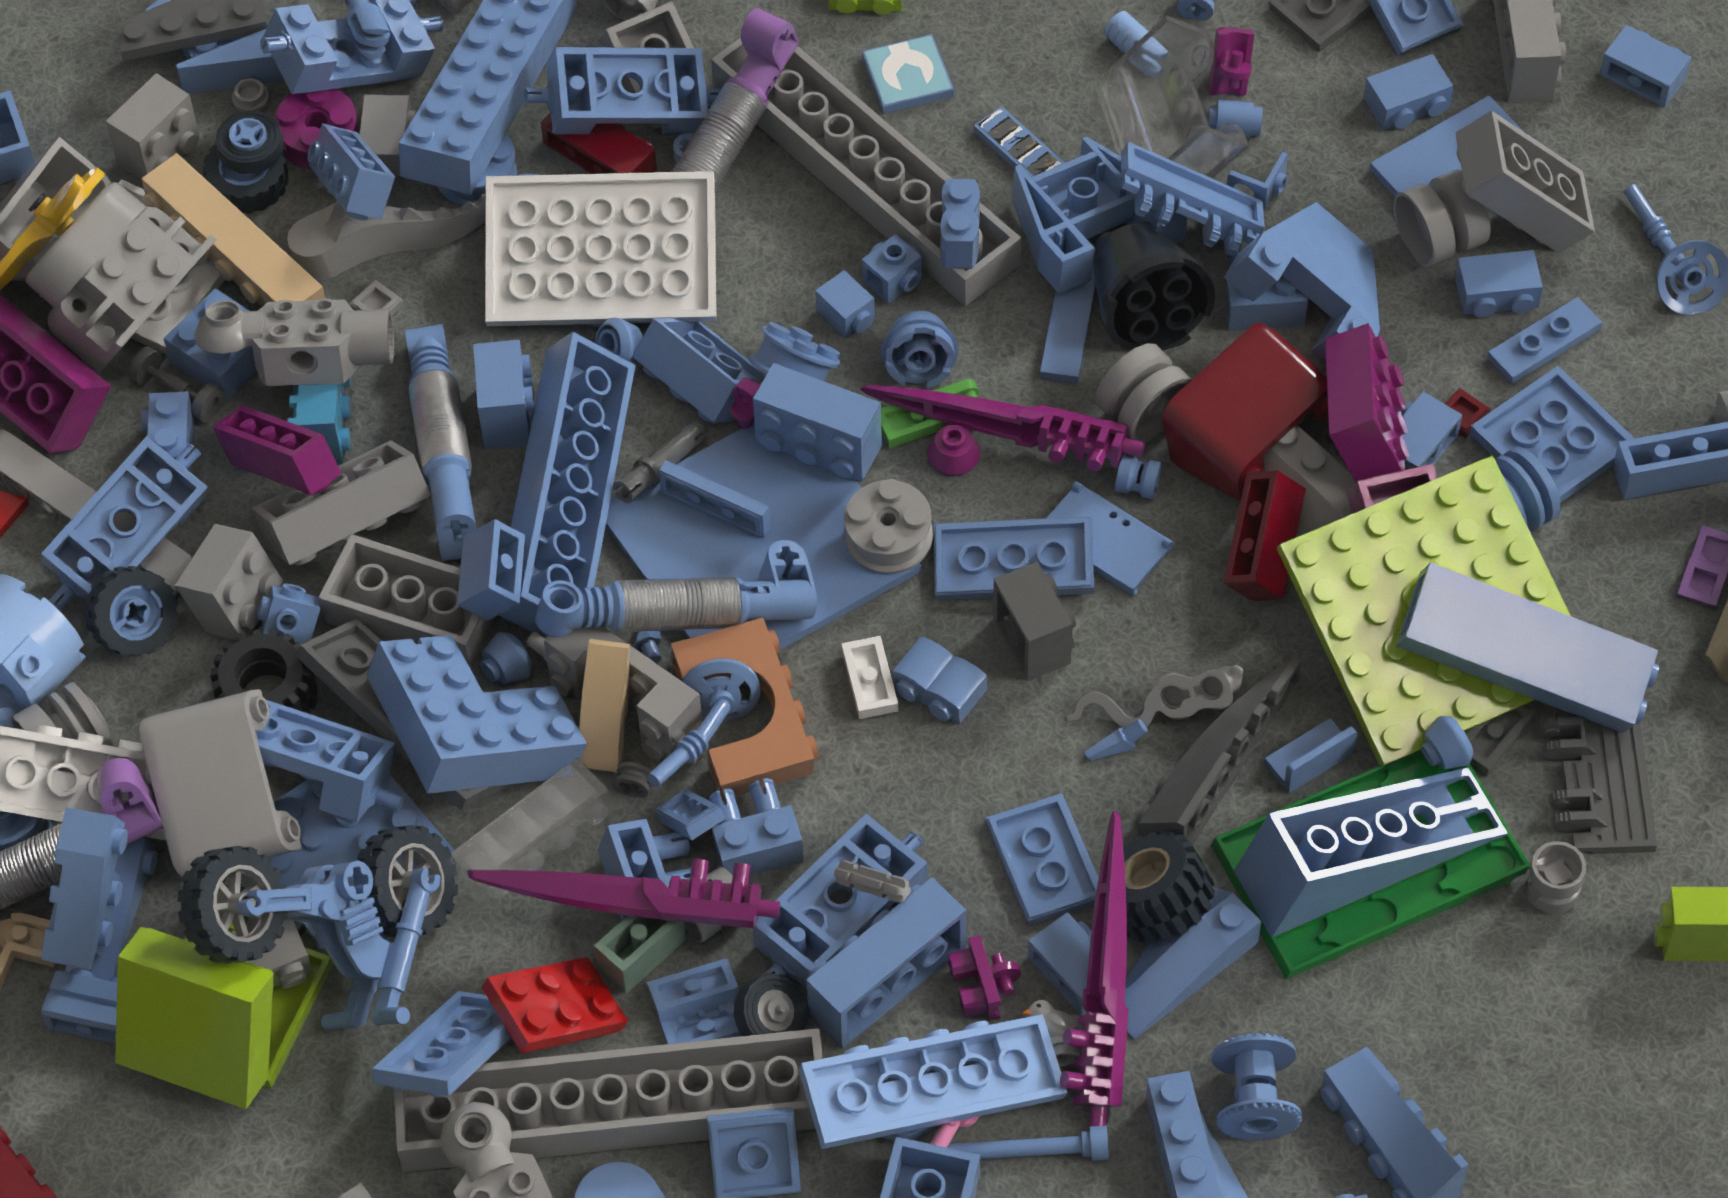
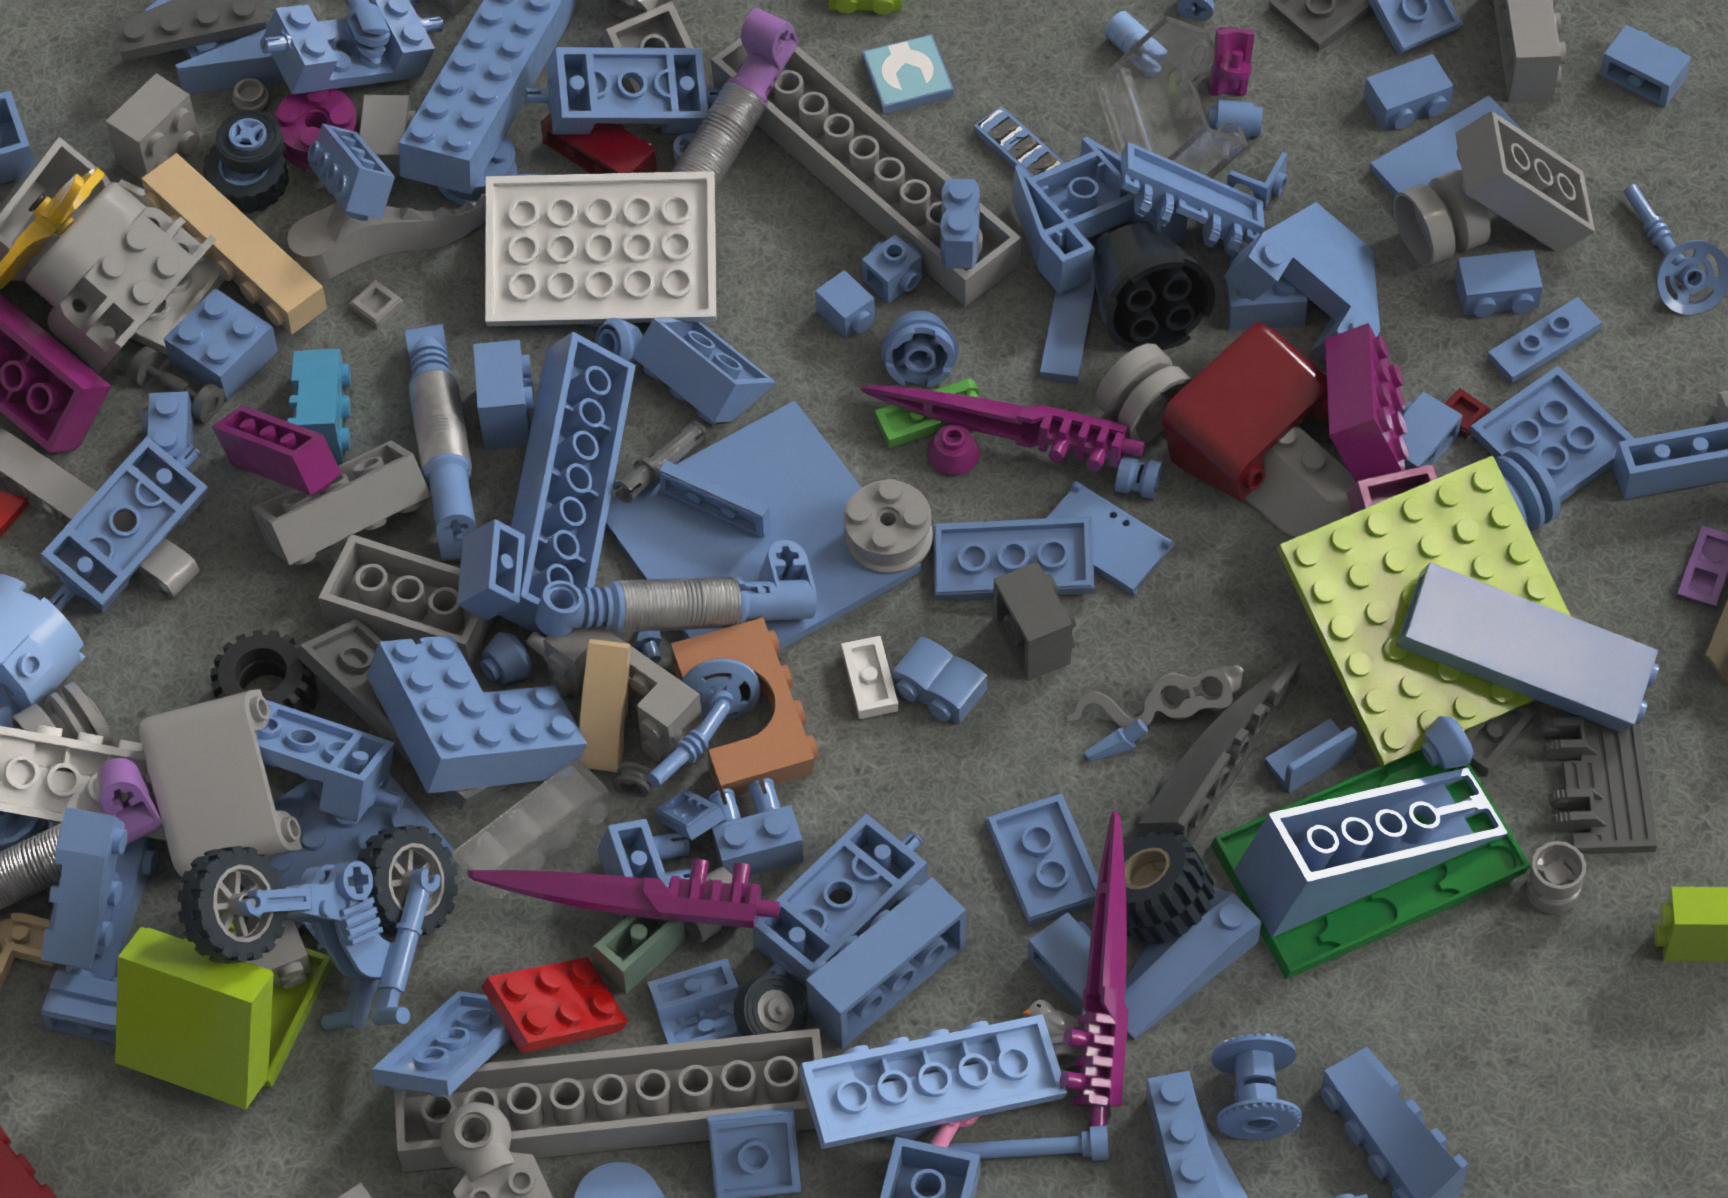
black wheel [84,566,179,657] -> none
light grey brick [175,524,283,641] -> none
light grey brick [194,298,394,386] -> none
medium blue brick [256,584,320,644] -> none
magenta piece [731,377,760,429] -> none
medium blue wheel [748,322,840,382] -> none
medium blue brick [753,363,882,482] -> none
light grey axle [834,860,911,903] -> none
magenta hips [948,935,1021,1021] -> none
dark red brick [1223,470,1306,601] -> none

